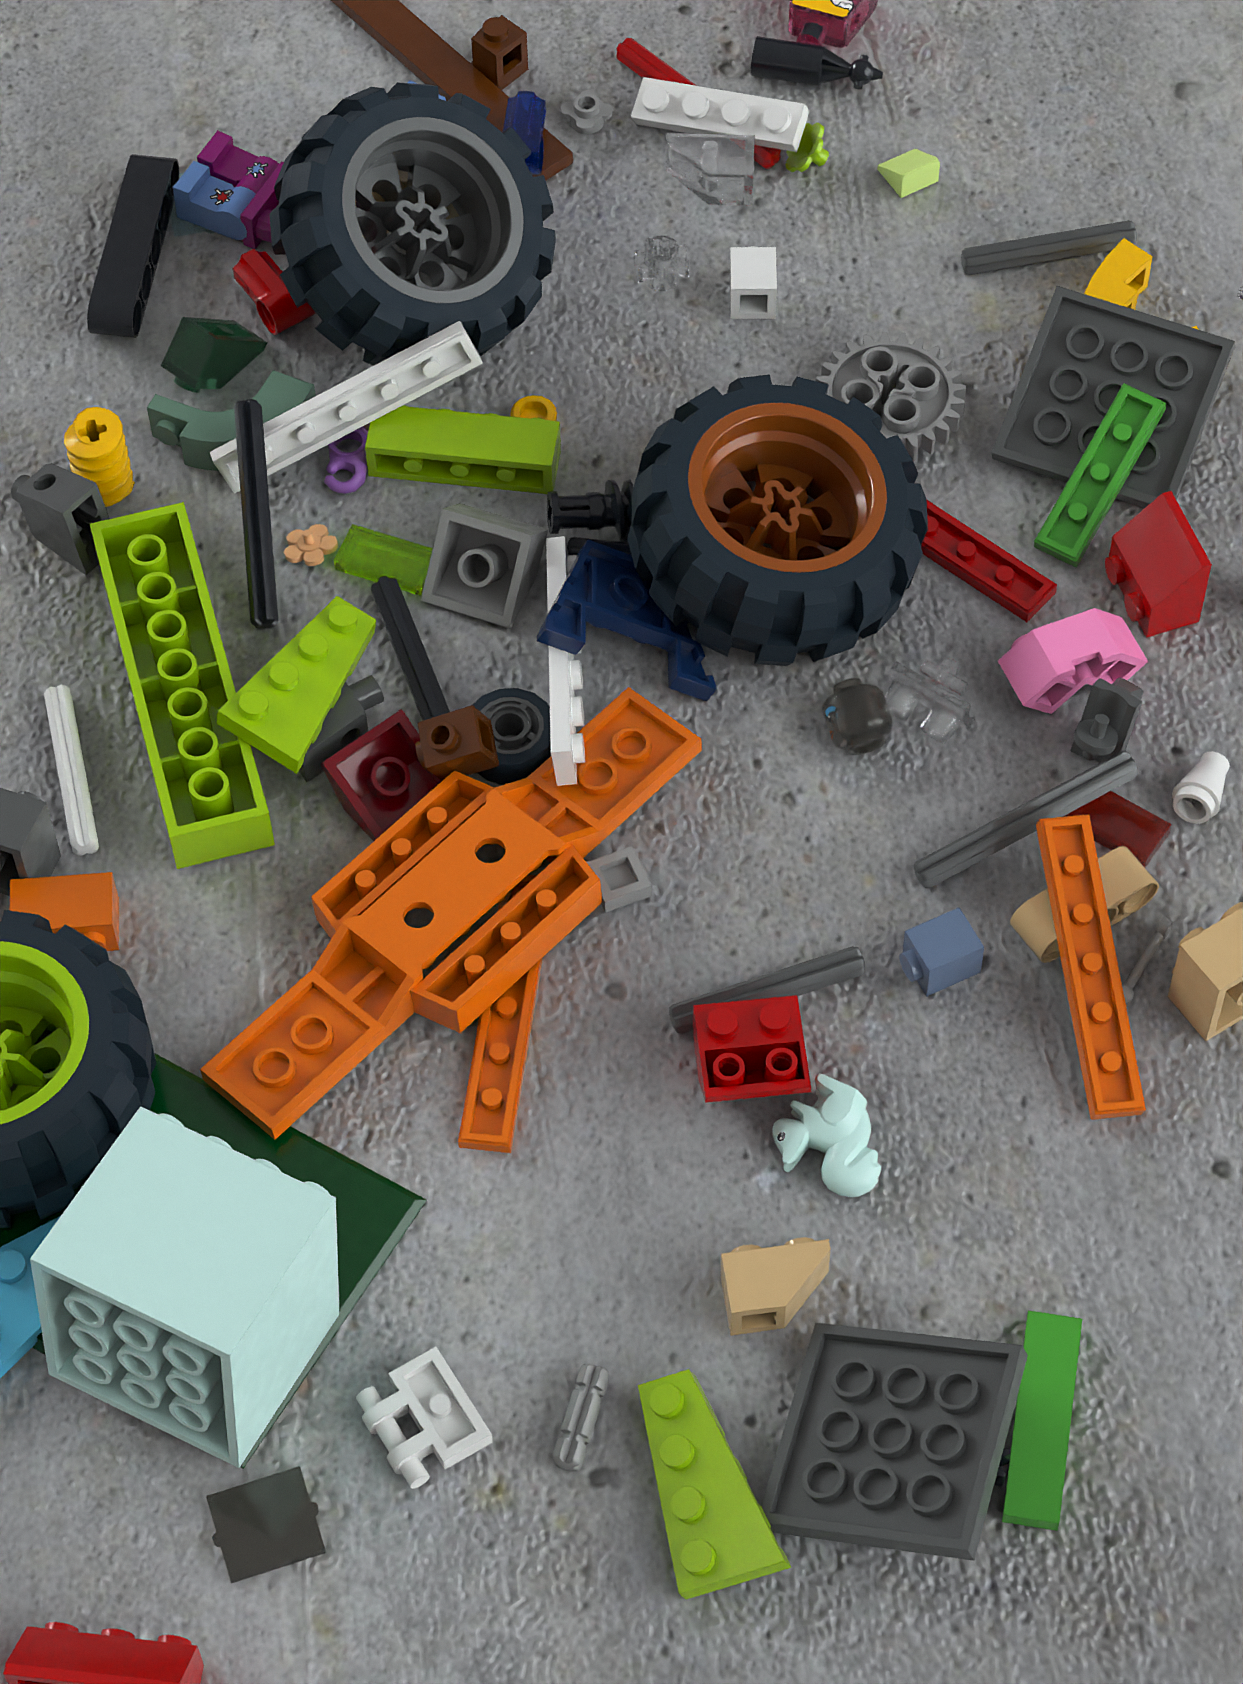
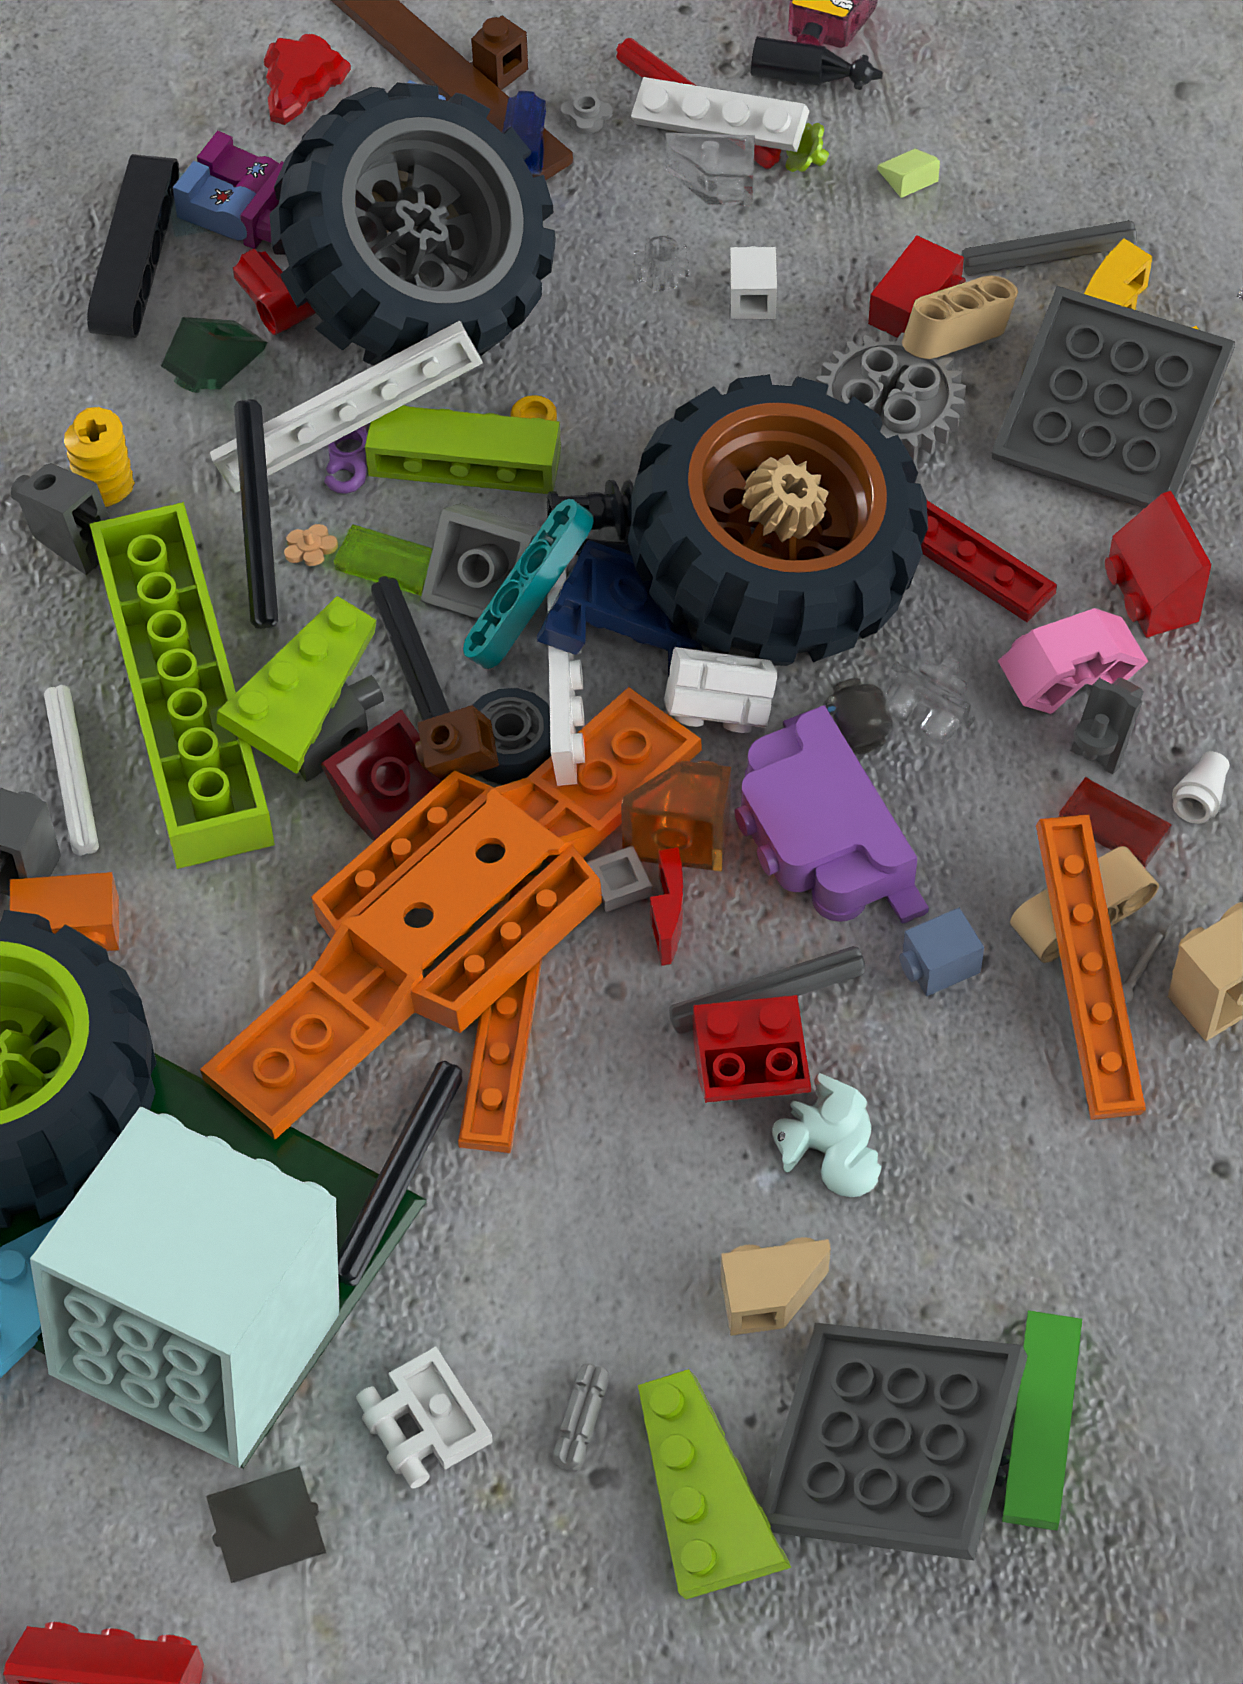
sand green arch [147,370,316,471] -> none
dark grey axle [913,751,1138,888] -> none
bright green tile [1034,383,1166,568] -> none
none -> red rock [264,34,351,125]
none -> black axle [338,1061,463,1286]
none -> teal beam [463,499,594,669]
none -> clear orange slope [621,761,731,872]
none -> red slope [650,847,683,966]
none -> white brick [664,647,777,733]
none -> medium lavender brick [734,705,929,923]
none -> tan gear [741,454,829,542]
none -> red brick [868,235,966,338]
none -> tan beam [902,275,1018,359]

